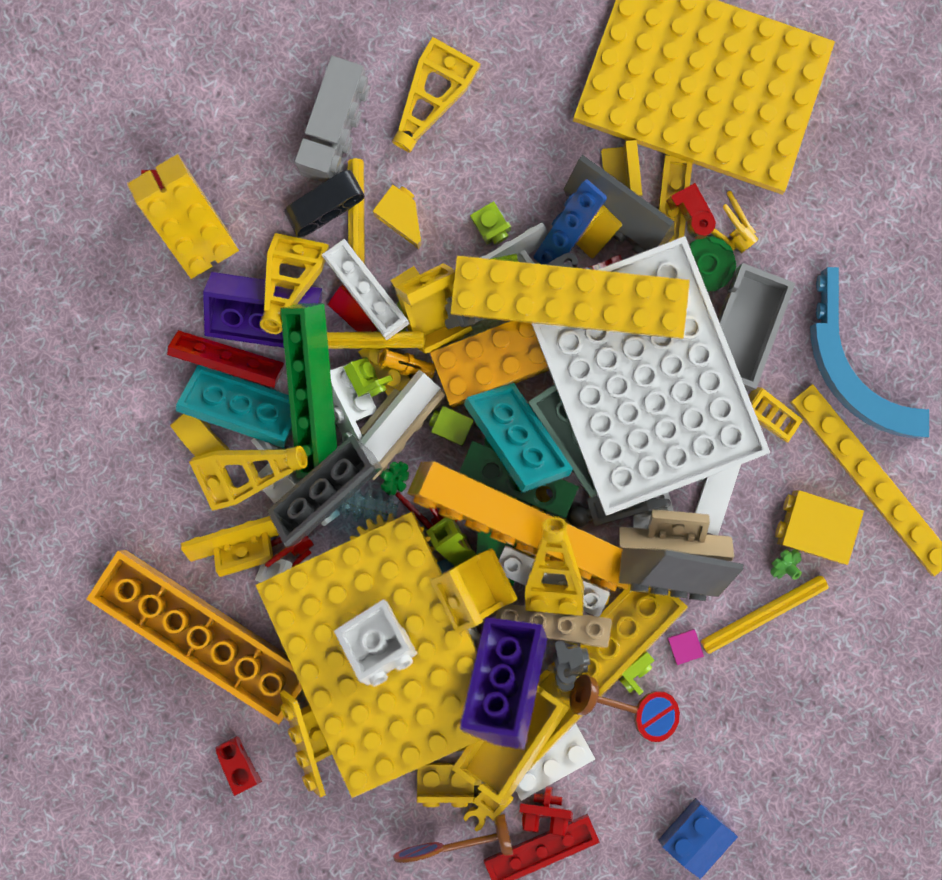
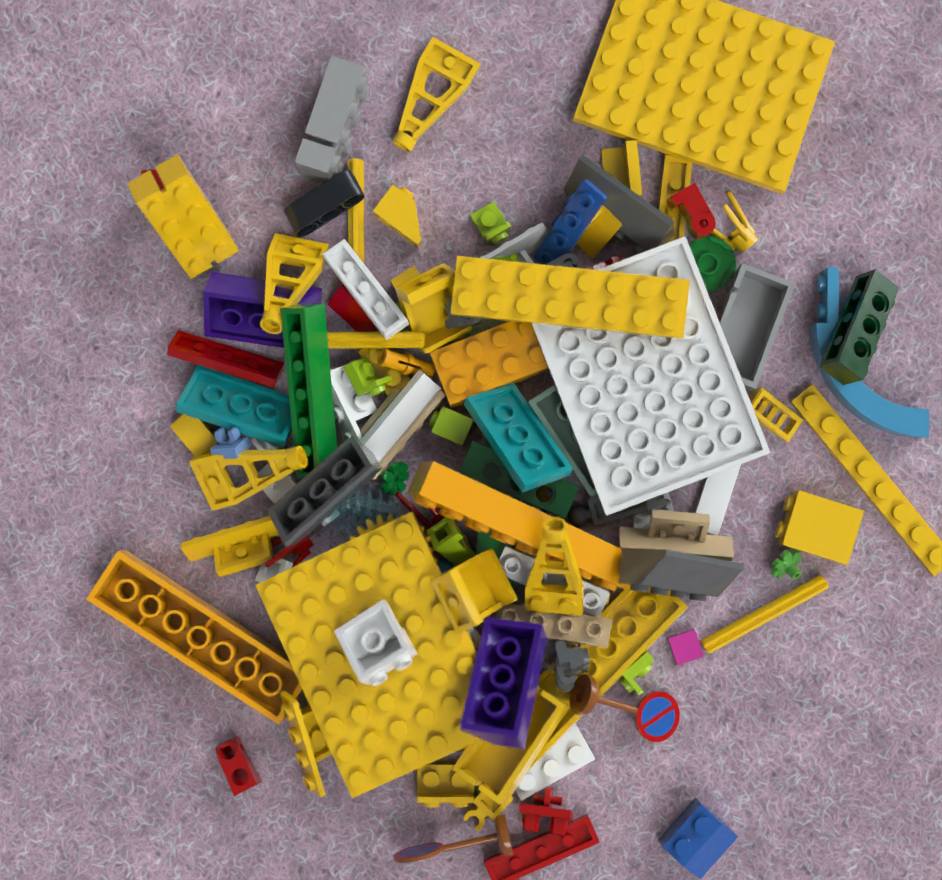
none -> medium blue tile [210,427,251,459]
none -> dark green brick [819,269,899,385]

